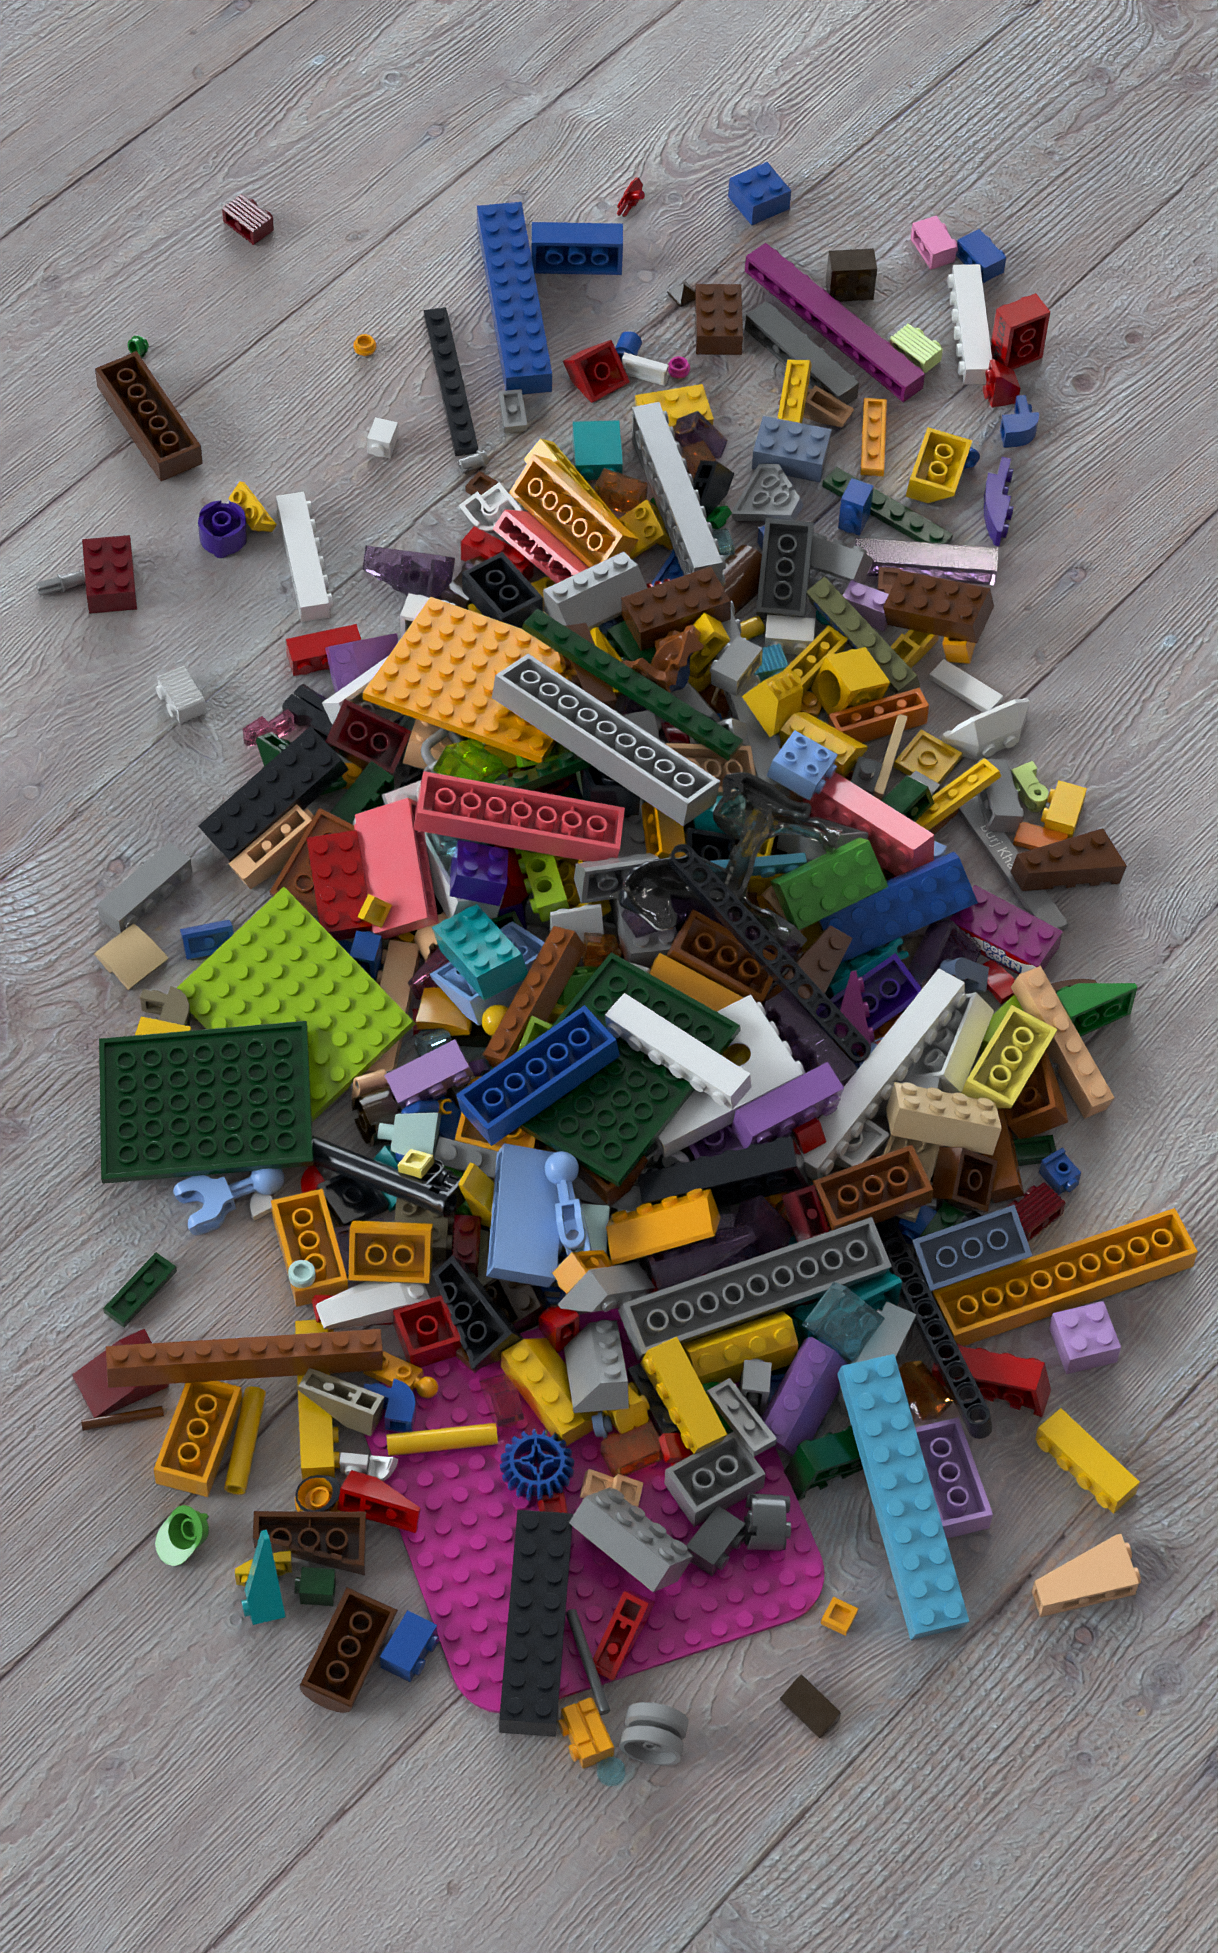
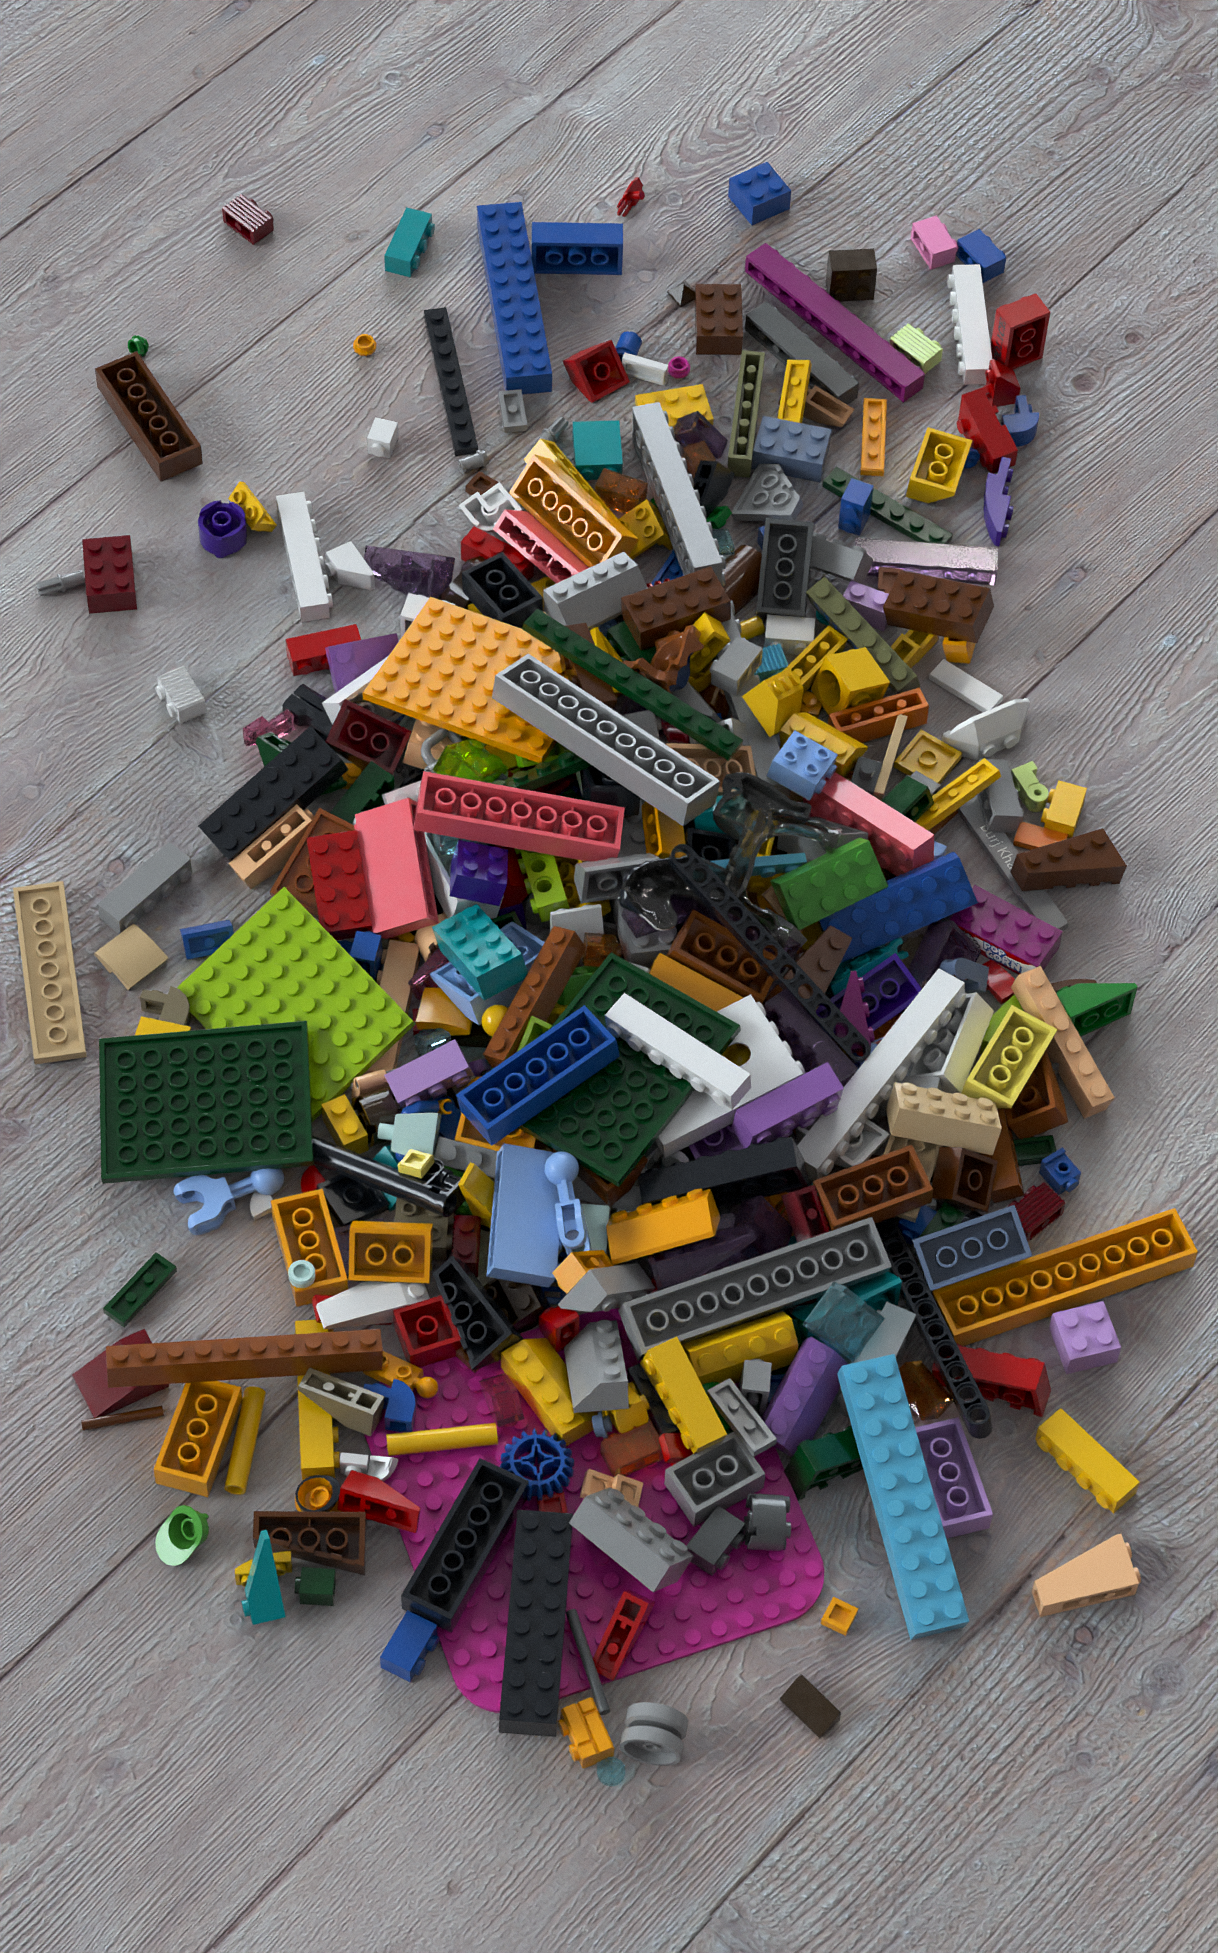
reddish brown brick [299,1587,398,1713] -> none
yellow plate [358,894,392,928] -> none
red tile [793,1117,827,1154] -> none
none -> tan plate [13,881,87,1064]
none -> yellow brick [321,1094,369,1154]
none -> white slope [324,541,375,590]
none -> teal brick [384,207,435,277]
none -> black brick [401,1458,529,1633]
none -> light grey axle [531,416,569,449]
none -> olive brick [727,350,765,478]
none -> red wedge [956,386,1018,474]

